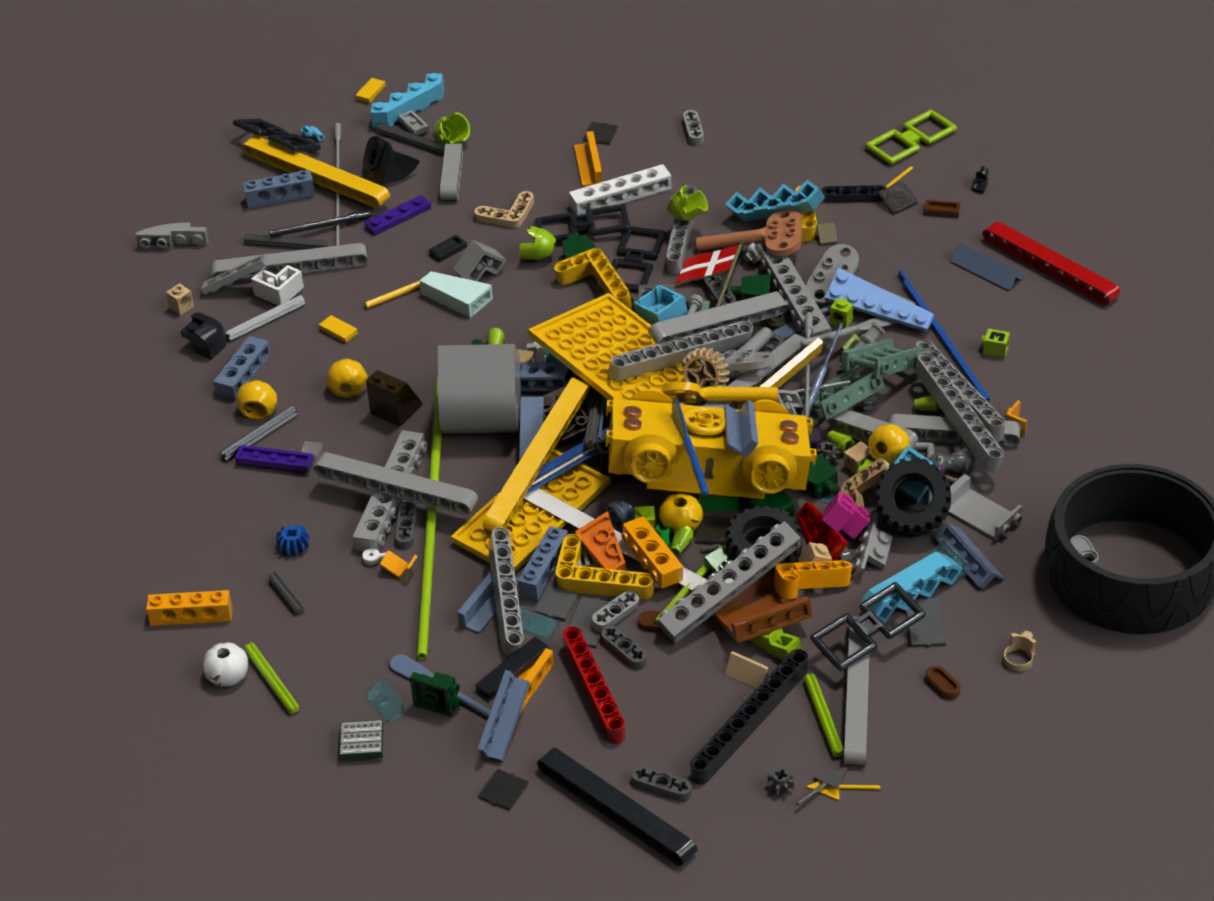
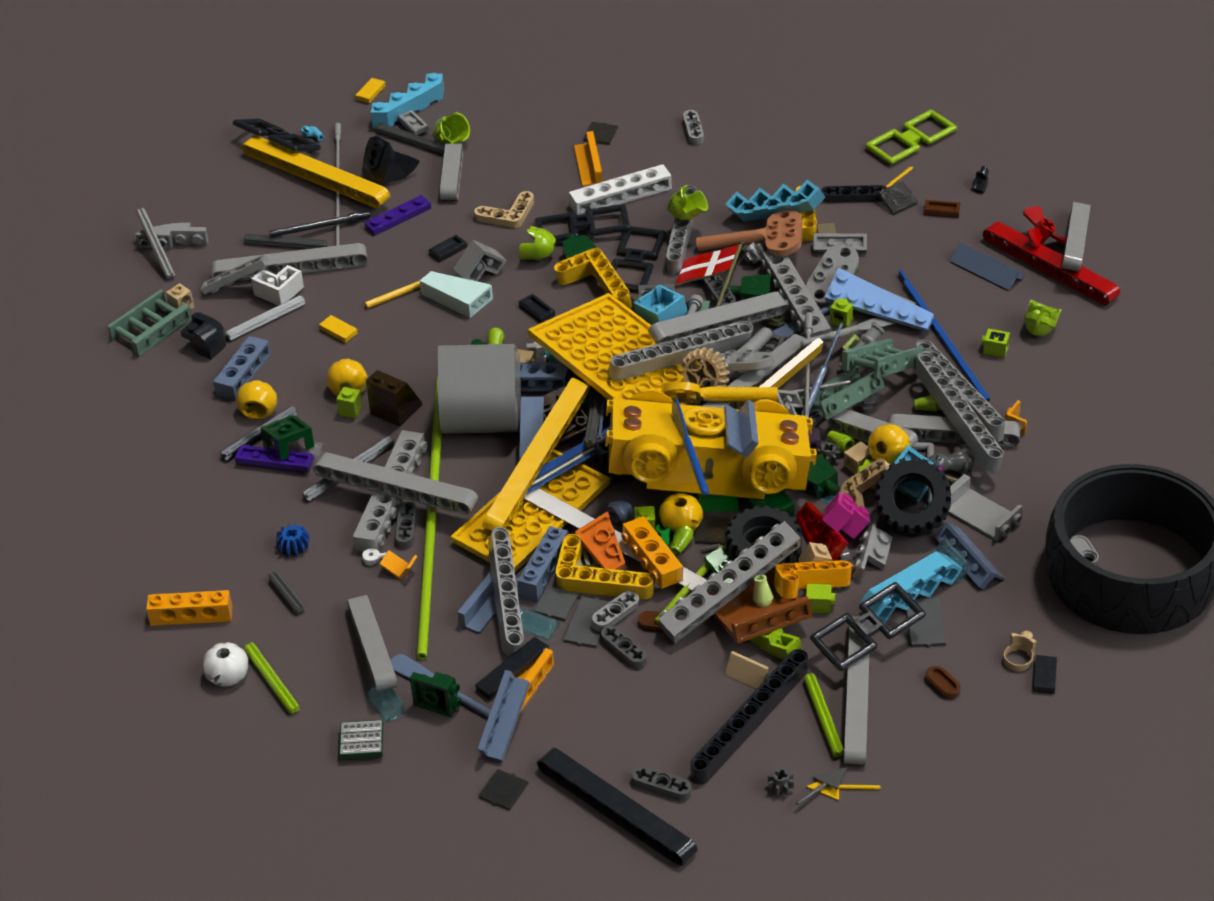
sand blue brick [243,170,315,209] -> none
red beam [563,626,626,744] -> none
none -> sand green fence [107,289,192,357]
none -> light grey axle [136,208,175,279]
none -> dark green panel [260,415,315,460]
none -> dark grey axle [302,436,395,501]
none -> lime brick [336,387,363,419]
none -> light grey beam [347,595,398,692]
none -> black tile [519,293,555,323]
none -> yellowish green cone [753,575,773,607]
none -> lime brick [806,584,835,614]
none -> light grey plate [814,233,867,253]
none -> red piece [1023,206,1066,248]
none -> lime helmet [1024,300,1062,337]
none -> black tile [1033,655,1057,694]
none -> light grey beam [1062,202,1091,272]

